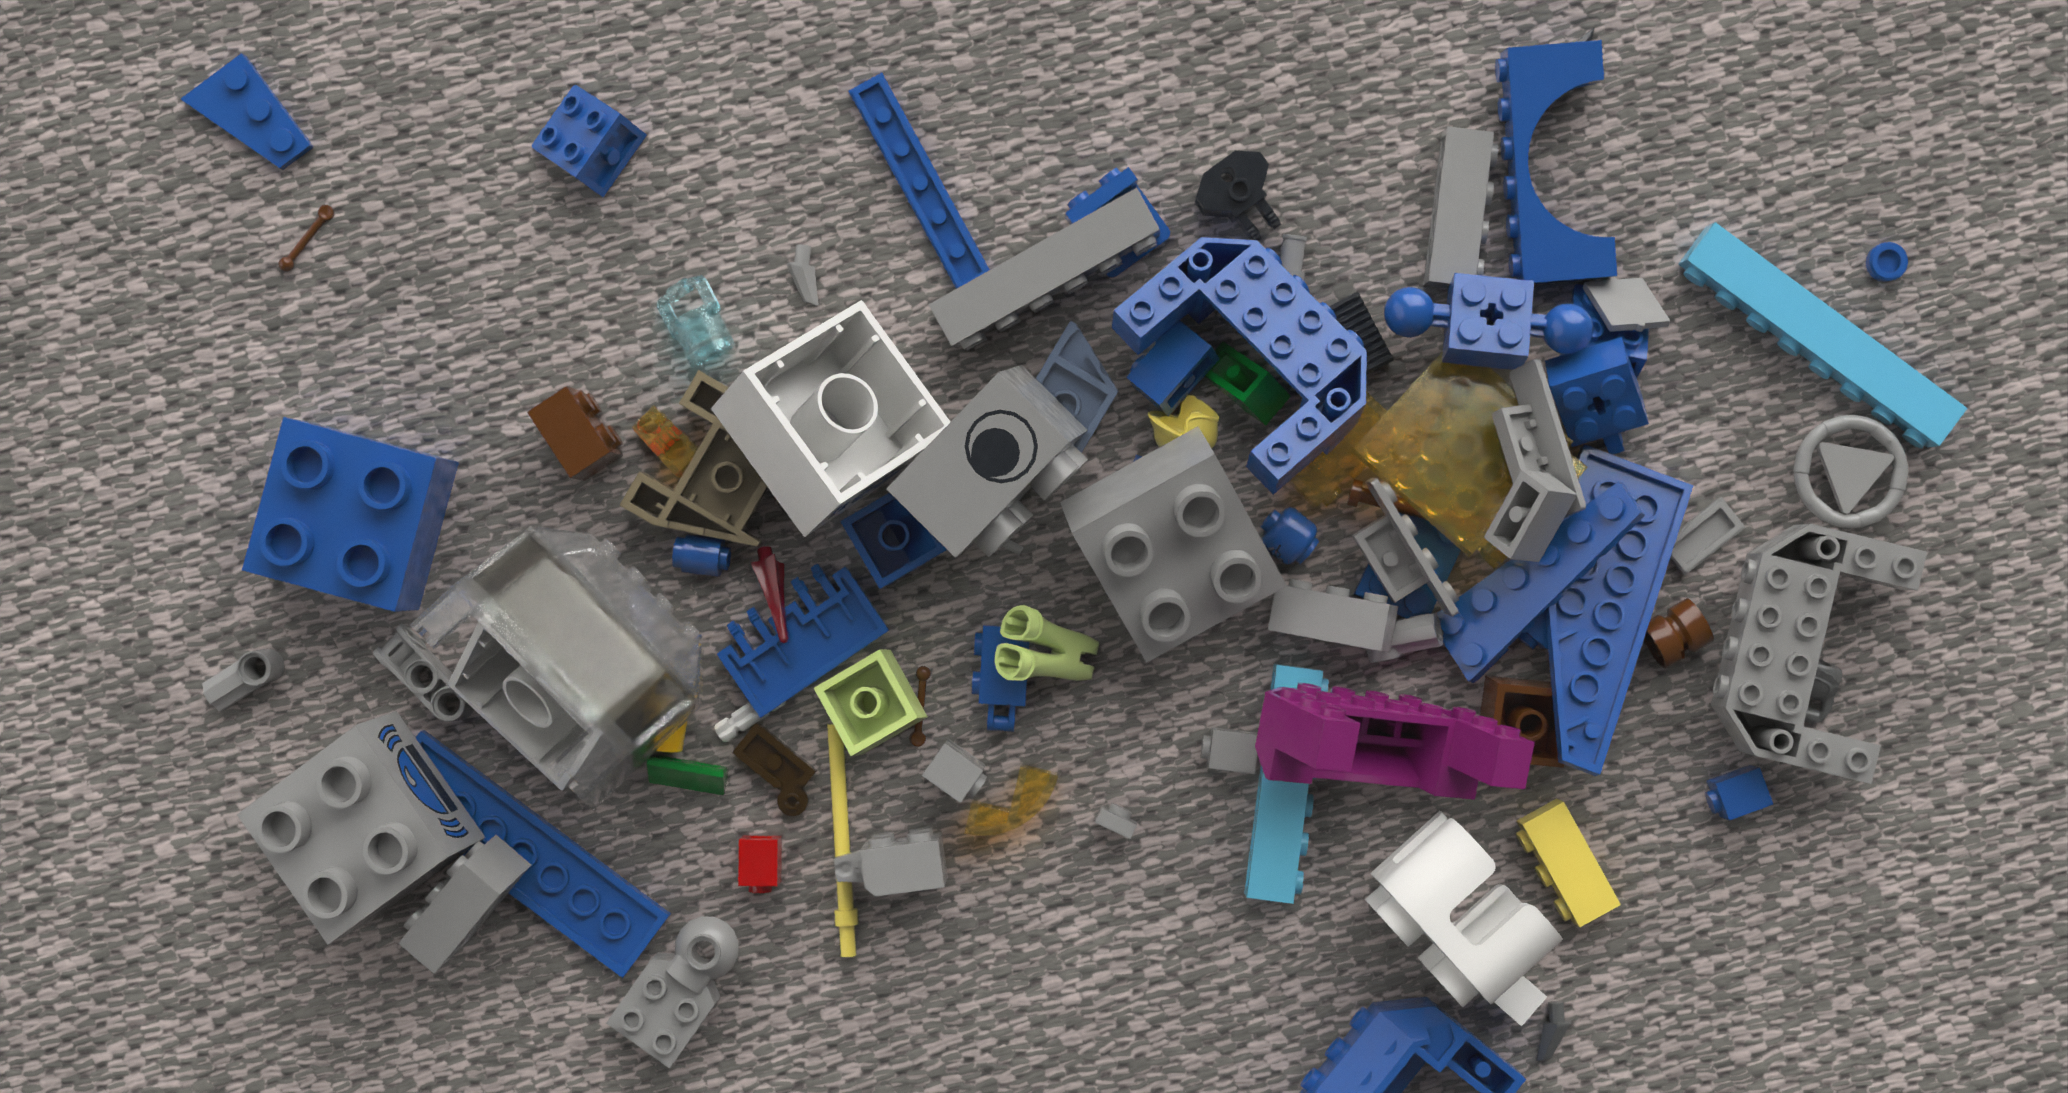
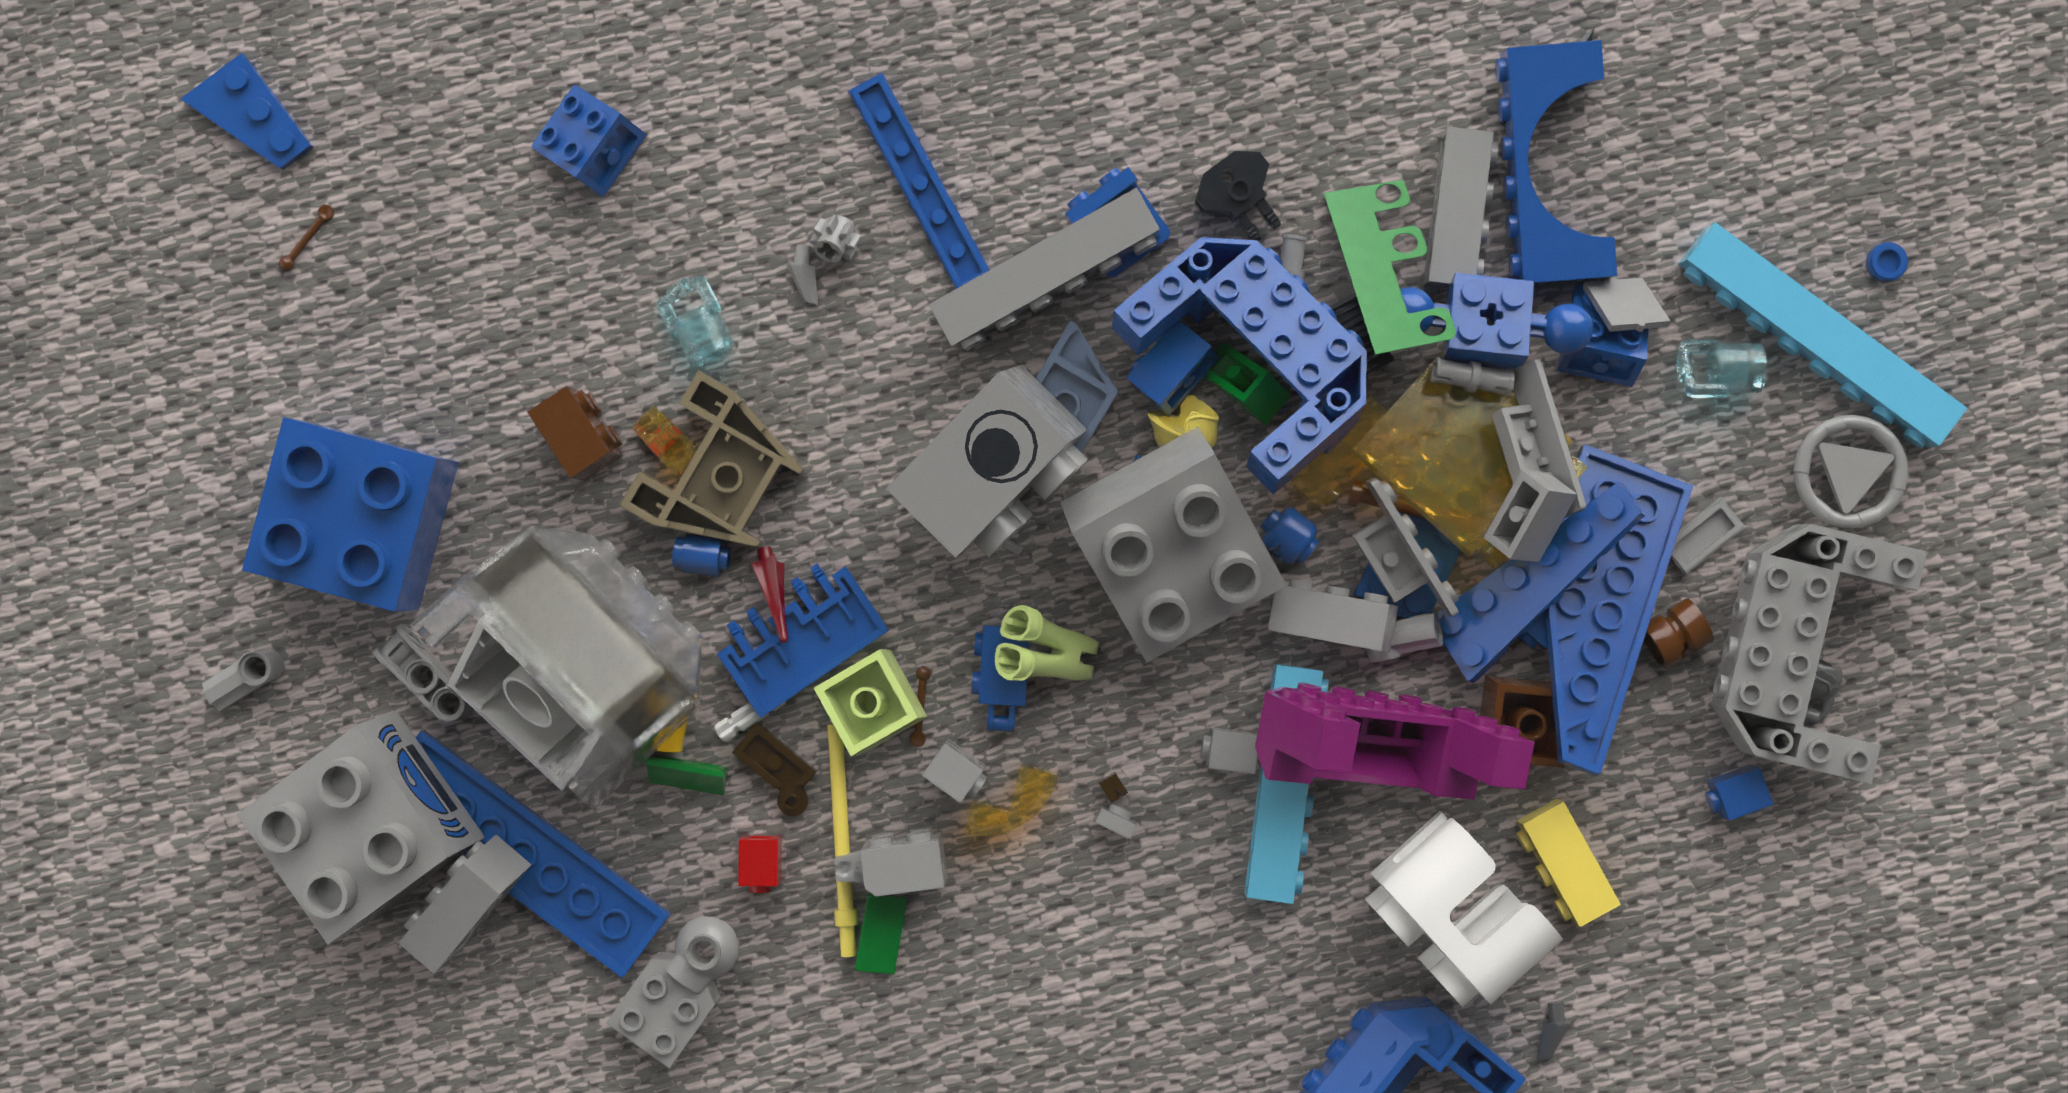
white brick [711,300,950,537] -> none
blue slope [840,492,947,589] -> none
white brick [1494,976,1547,1026] -> none
blue hinge [1545,337,1649,455] -> none
none -> light grey gear [809,215,861,263]
none -> green slope [855,892,908,974]
none -> dark brown piece [1099,772,1128,803]
none -> piece [1324,180,1456,355]
none -> light grey pin [1430,357,1515,396]
none -> clear light blue piece [1675,340,1766,397]

